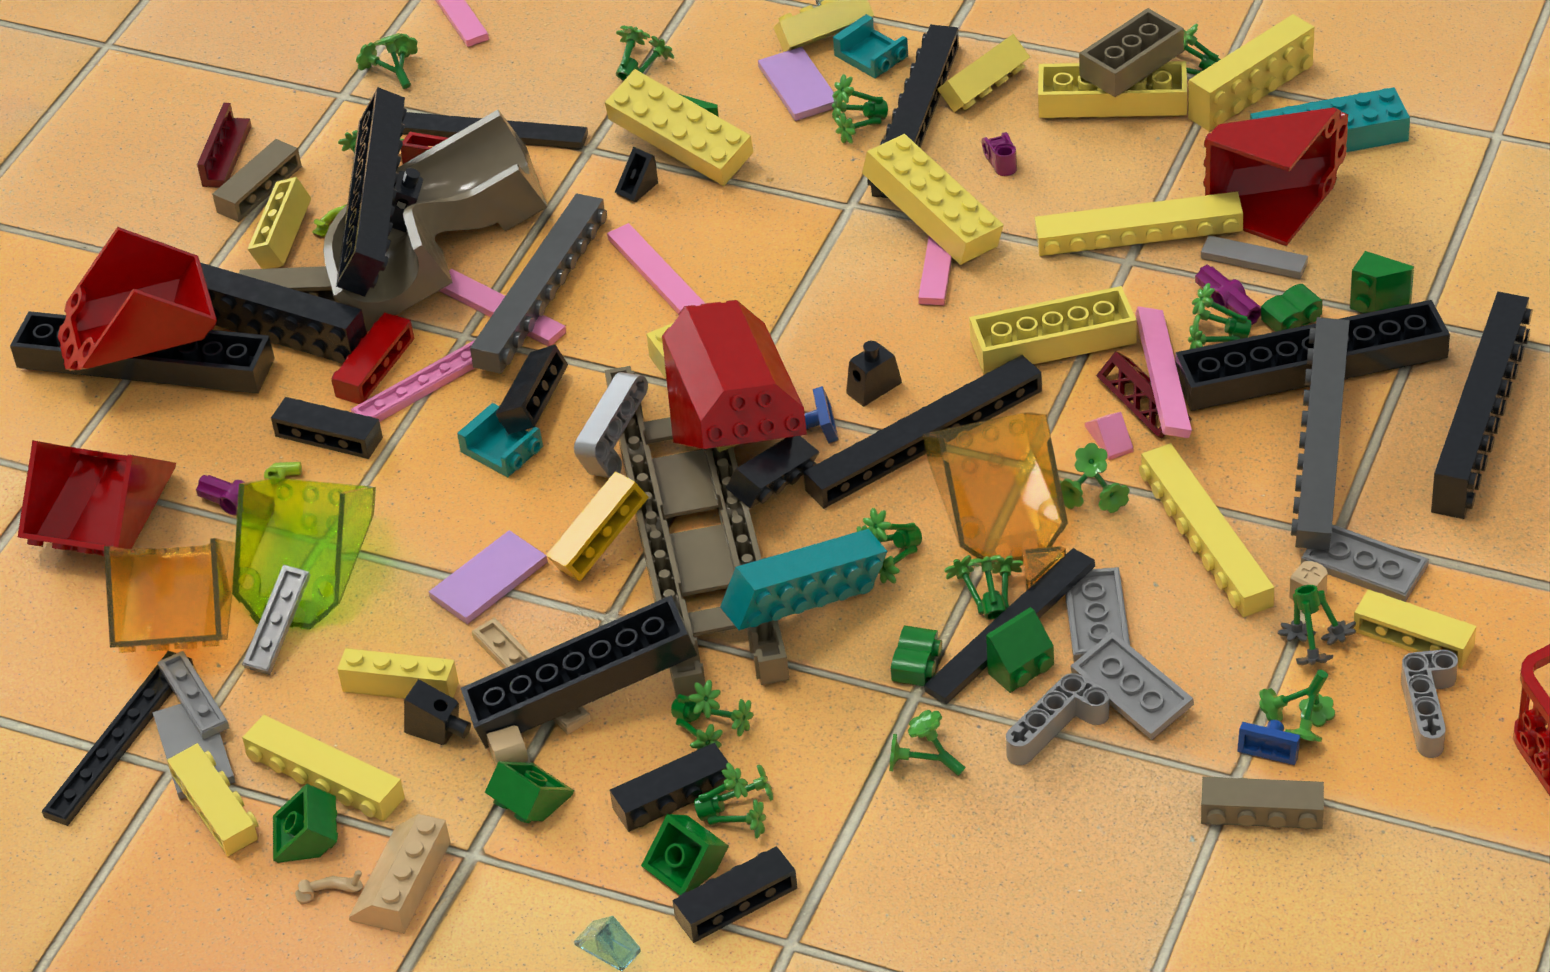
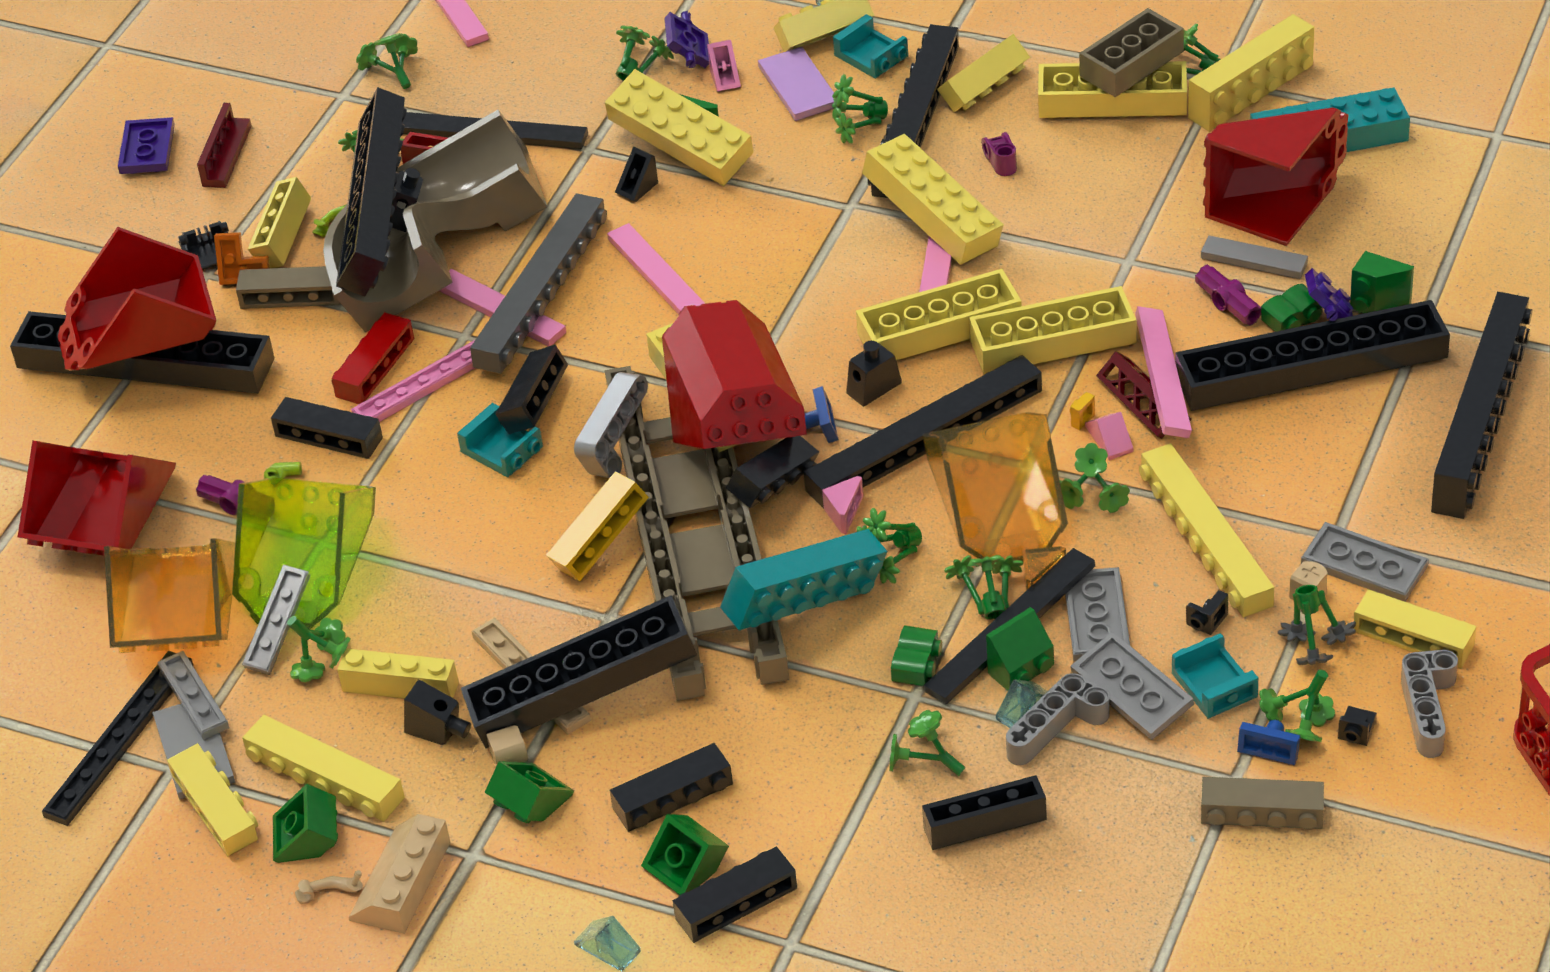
black brick [200,262,367,363] -> none
dark tan brick [212,139,302,222] -> none
lavender tile [429,530,548,624] -> none
bright green plant [671,680,754,750] -> none
plant [694,763,773,838] -> none
light yellow brick [1035,192,1243,256] -> none
plant [1188,283,1251,349] -> none
dark grey brick [1291,317,1349,551] -> none
none -> dark purple plate [118,117,175,174]
none -> black hinge [178,221,229,270]
none -> orange plate [214,232,270,285]
none -> bright green plant [287,616,351,682]
none -> dark purple plate [664,11,709,68]
none -> bright pink slope [707,40,741,92]
none -> bright pink slope [822,476,863,534]
none -> light yellow brick [856,269,1022,360]
none -> black brick [922,775,1047,850]
none -> clear light blue slope [996,679,1048,728]
none -> yellow plate [1069,392,1095,430]
none -> teal panel [1172,633,1259,719]
none -> black bracket [1186,590,1228,635]
none -> dark purple plate [1305,268,1353,321]
none -> black bracket [1338,706,1377,746]

